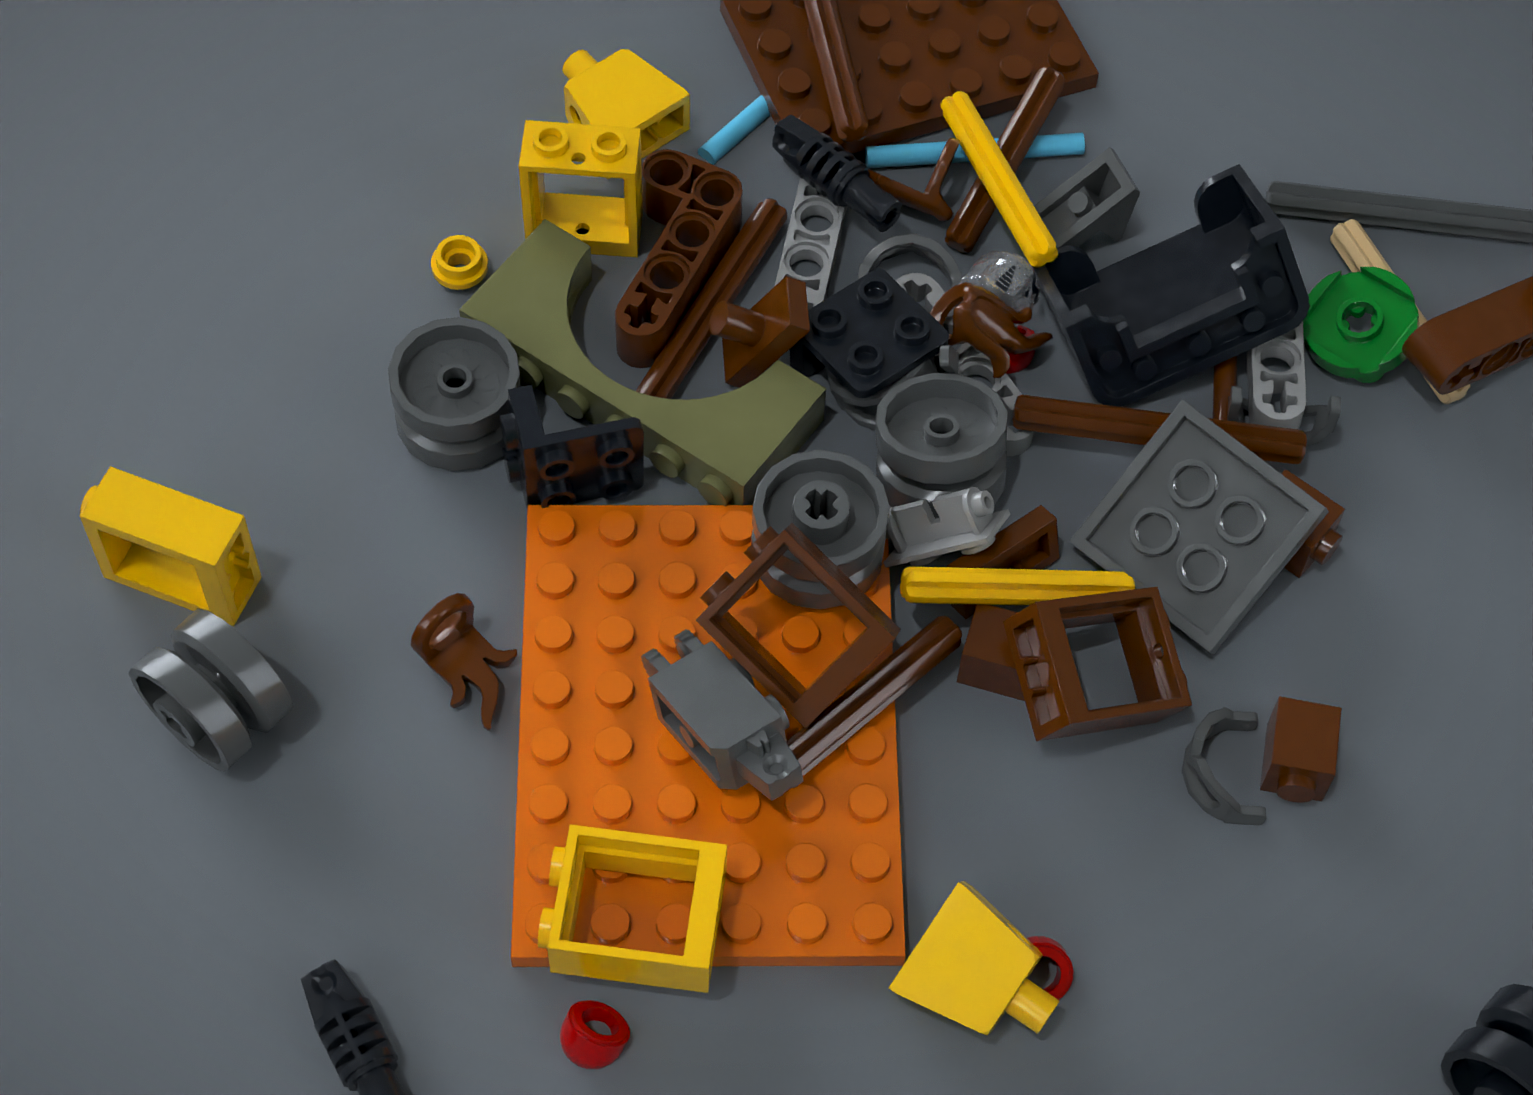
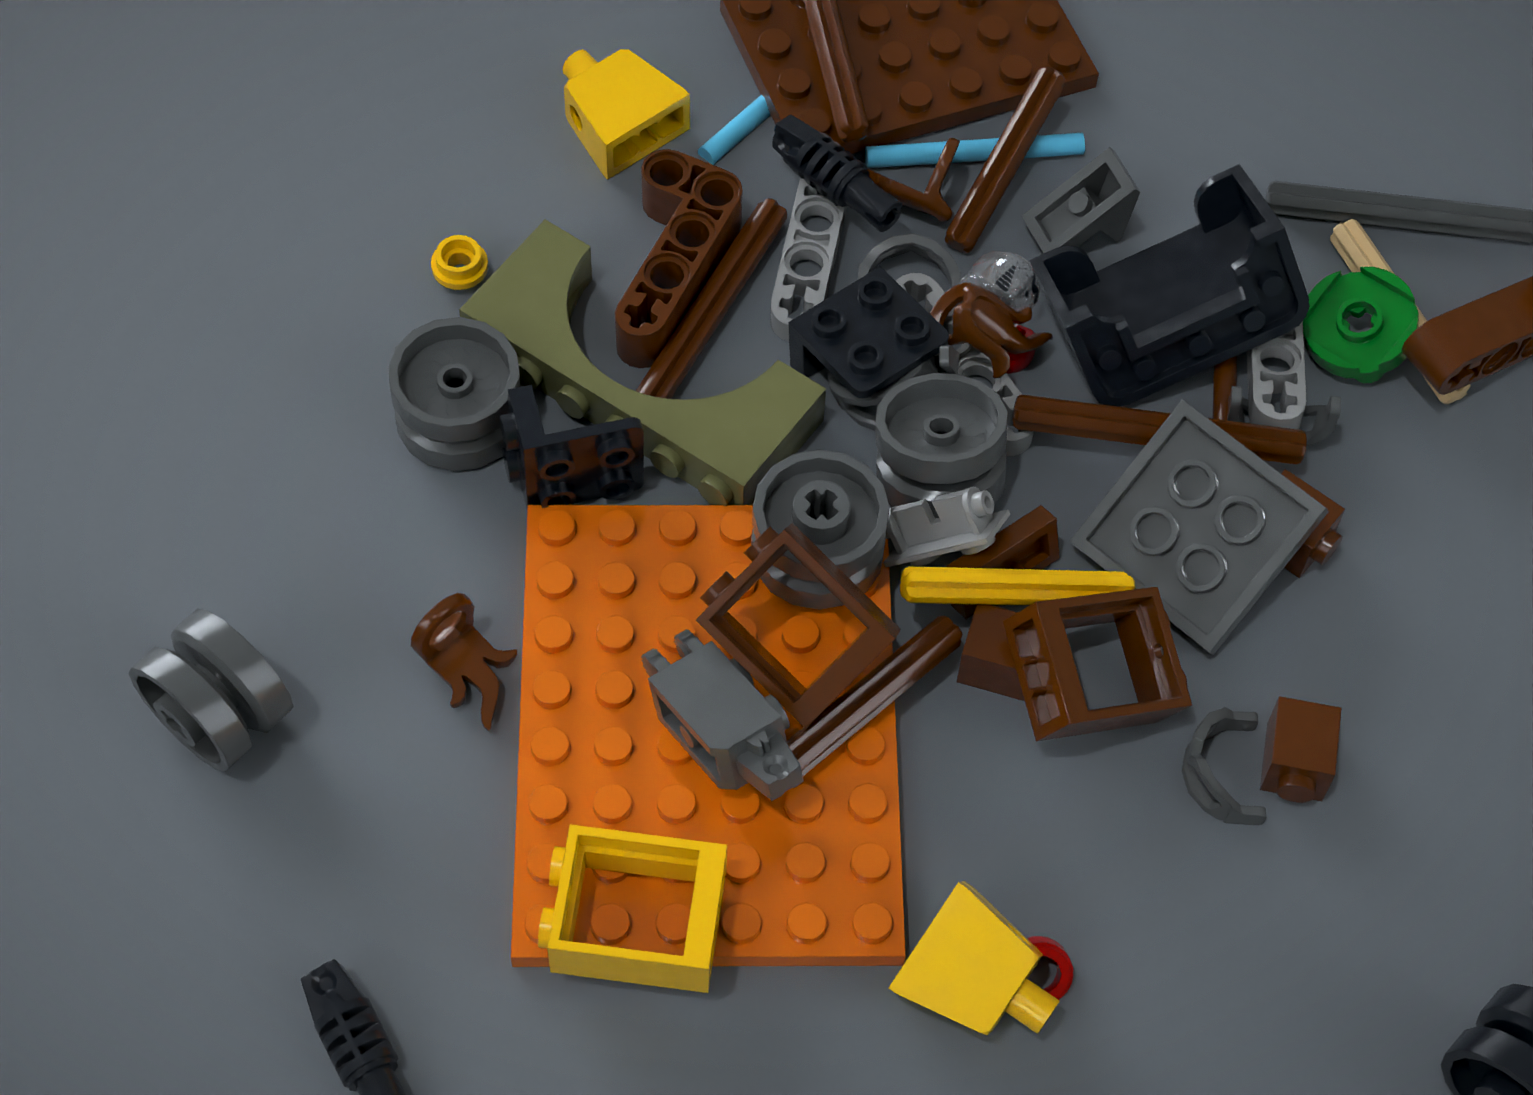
yellow window [80,466,262,626] -> none
yellow window [518,120,643,258] -> none
red piece [560,1000,630,1069] -> none
reddish brown tile [709,276,810,387] -> none
yellow axle [940,91,1058,268] -> none

